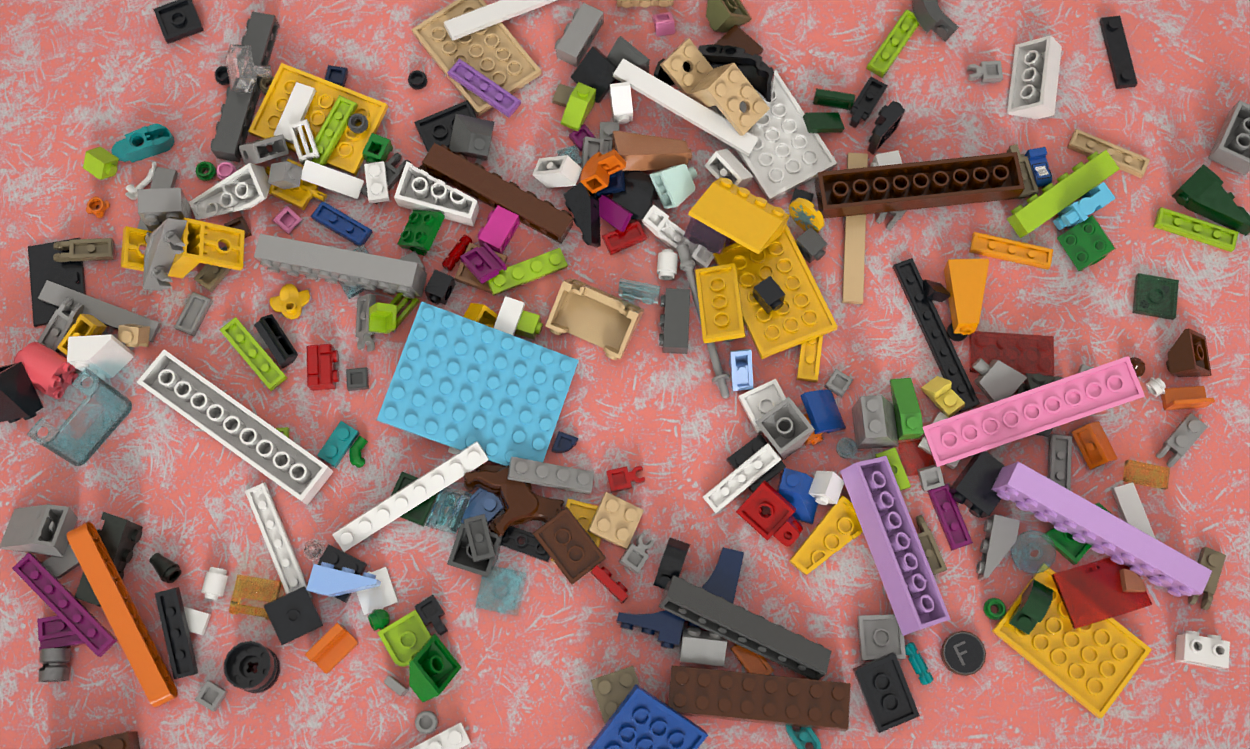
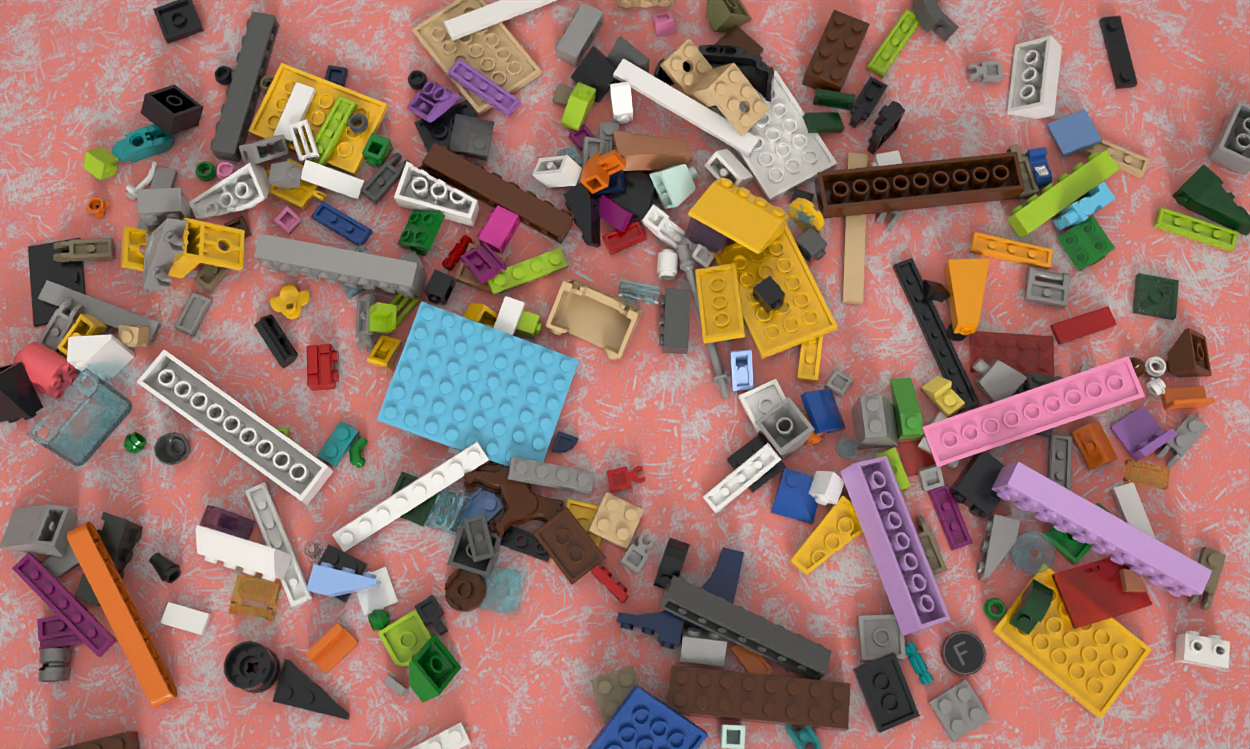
black plate [155,587,198,679] -> none
light grey plate [195,680,228,712] -> none
white brick [201,567,228,600] -> none
lime plate [219,317,287,391] -> none
clear brick [225,44,272,93] -> none
black plate [264,586,323,645] -> none
dark grey tile [346,367,369,391] -> none
white plate [364,161,390,204] -> none
light grey tile [415,711,438,734] -> none
red plate [736,480,803,546] -> none
none -> green plate [124,432,147,454]
none -> black brick [141,84,203,136]
none -> dark grey hair [154,432,191,465]
none -> white slope [195,525,292,582]
none -> clear purple slope [200,505,256,540]
none -> black wing [272,659,350,720]
none -> yellow slope [367,335,401,371]
none -> medium lavender slope [407,81,460,122]
none -> reddish brown tile [444,569,487,612]
none -> light aqua brick [720,725,745,749]
none -> reddish brown brick [802,10,870,92]
none -> light grey plate [928,680,991,742]
none -> light grey plate [1024,266,1070,308]
none -> medium blue tile [1047,109,1102,158]
none -> red tile [1050,306,1117,345]
none -> medium lavender bracket [1110,406,1178,462]
none -> white plate [1145,357,1166,377]

